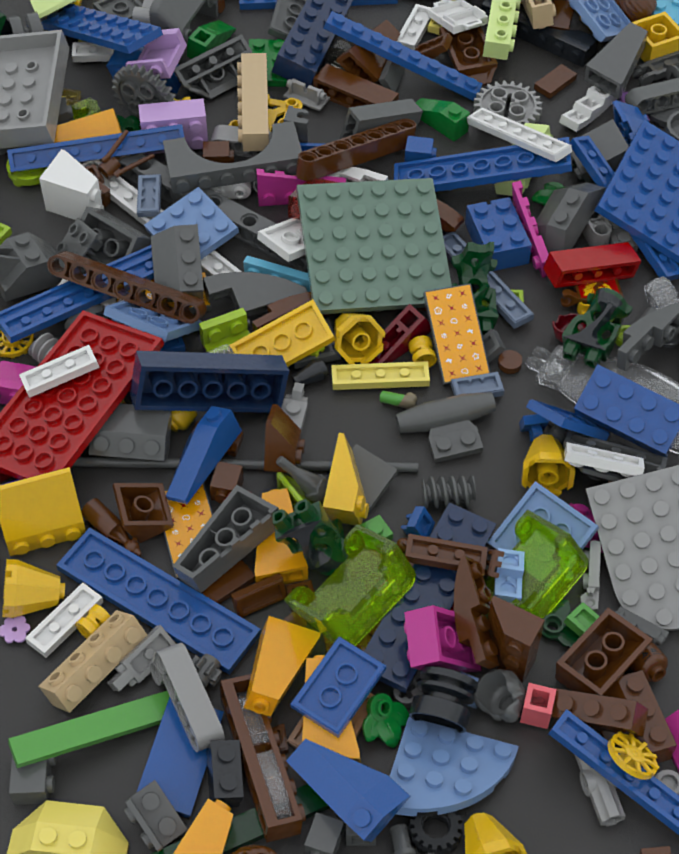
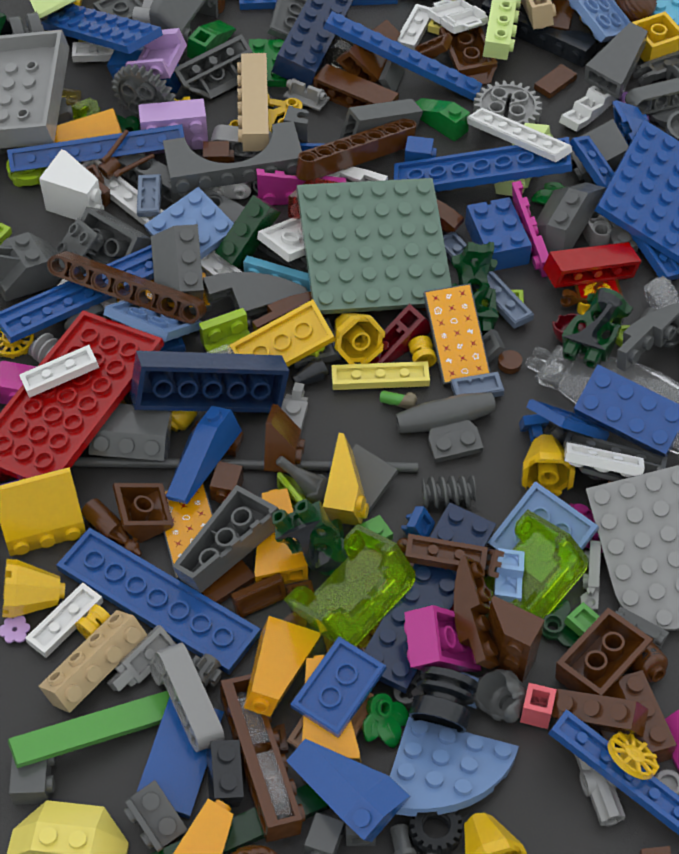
none -> dark green brick [215,195,281,269]

